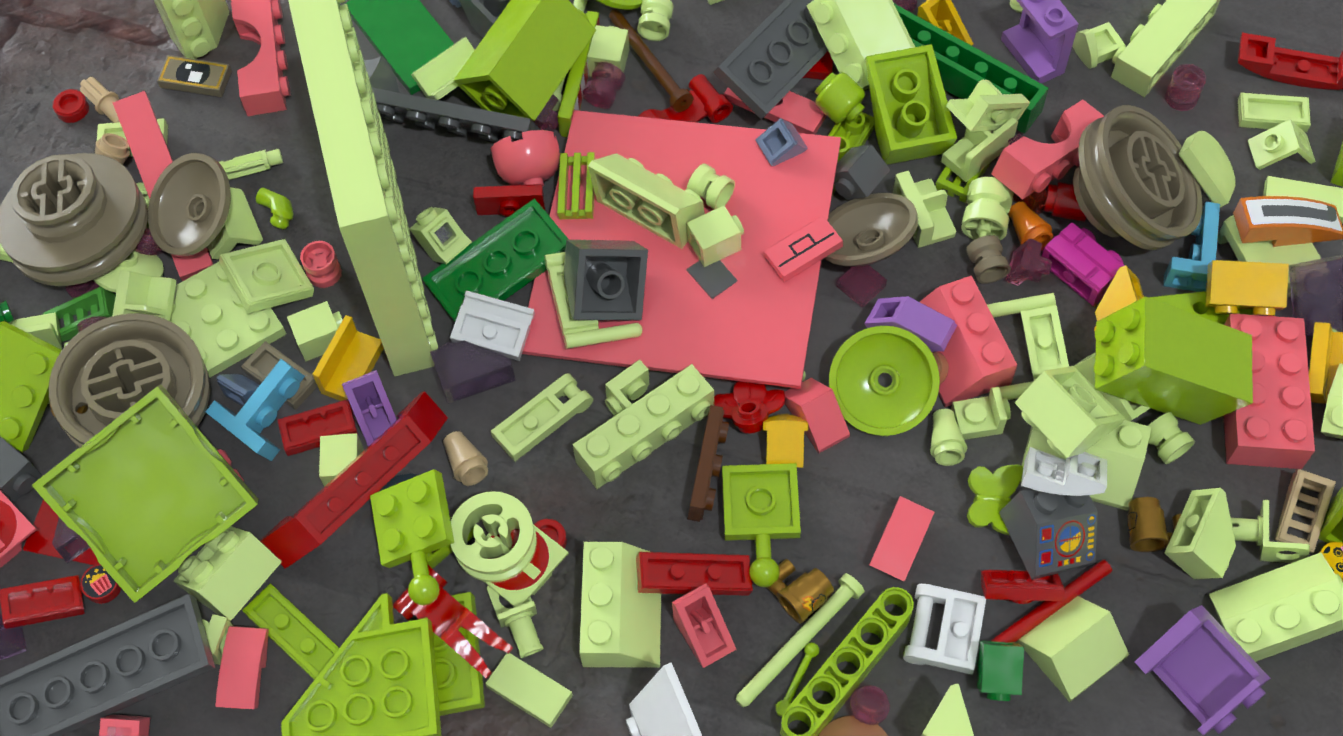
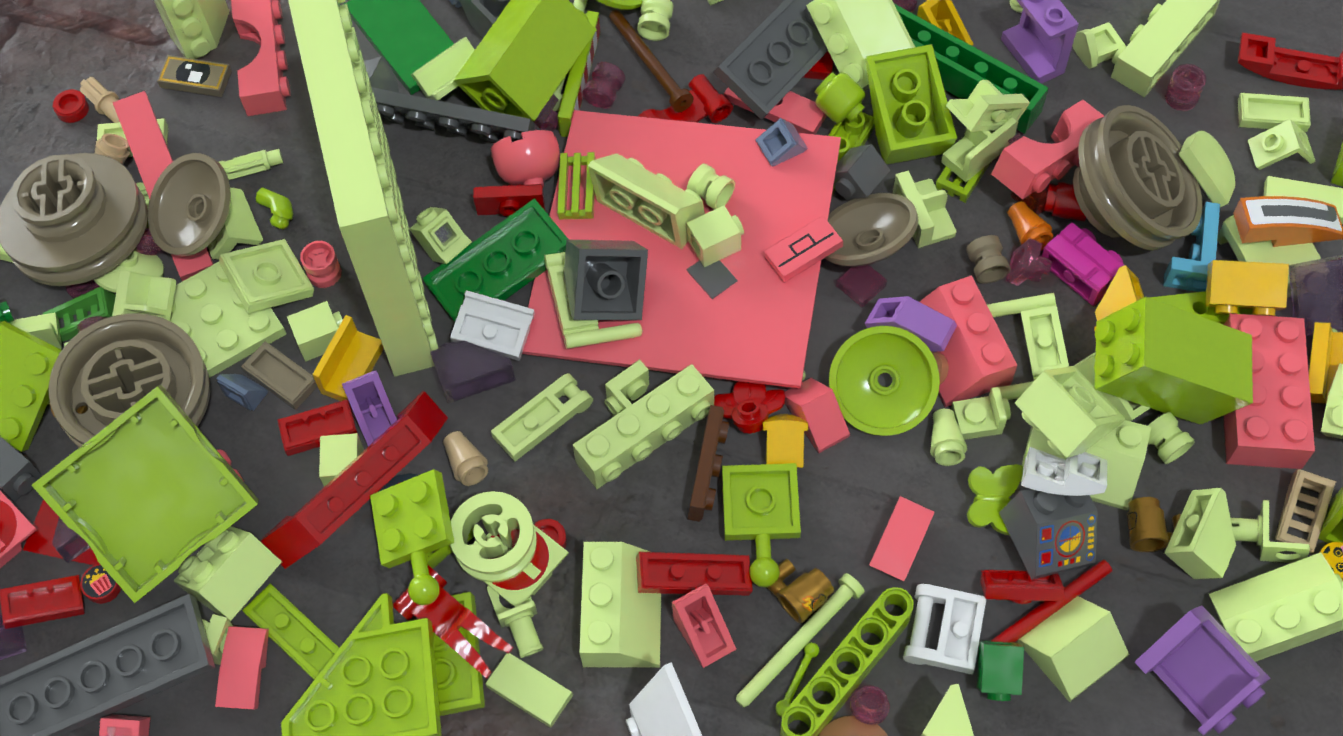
medium azure bracket [205,359,305,461] -> none
yellowish green brick [587,25,630,81] -> none
yellowish green wheel [961,177,1014,240] -> none

